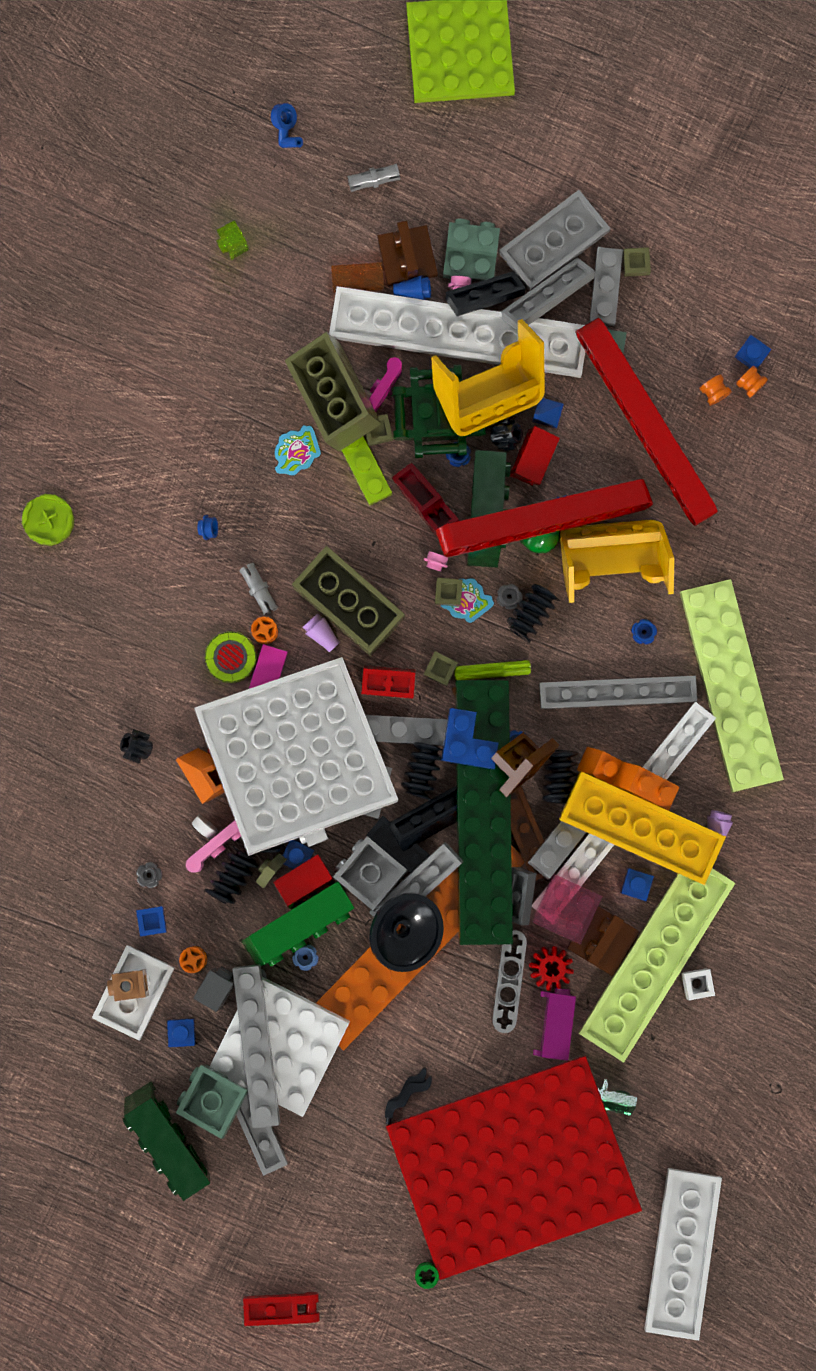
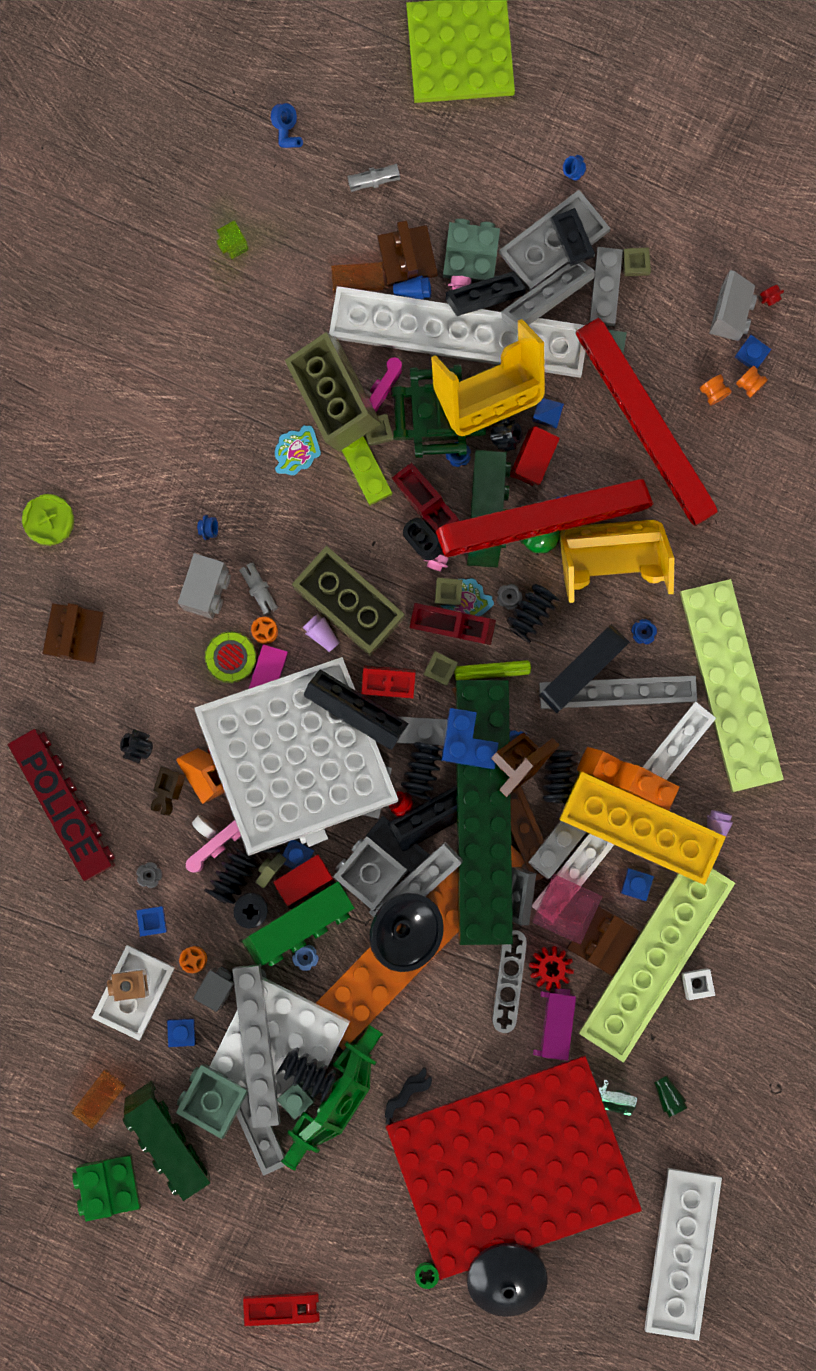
none -> dark red brick [7,729,116,881]
none -> reddish brown bracket [42,603,105,664]
none -> clear orange plate [71,1069,126,1129]
none -> green plate [72,1154,141,1222]
none -> dark brown plate [151,766,186,816]
none -> light grey brick [178,553,231,619]
none -> black piece [233,893,268,929]
none -> black piece [276,1047,336,1102]
none -> sand green plate [277,1083,315,1120]
none -> green plate [281,1025,383,1171]
none -> black slope [304,669,409,750]
none -> red plate [388,791,412,816]
none -> black plate [403,518,442,560]
none -> dark red slope [409,603,496,645]
none -> black dish [467,1243,548,1317]
none -> black beam [538,624,630,714]
none -> black plate [551,208,595,266]
none -> blue plate [563,155,586,181]
none -> dark green cone [654,1075,688,1118]
none -> light grey slope [709,270,757,341]
none -> red plate [759,284,784,307]

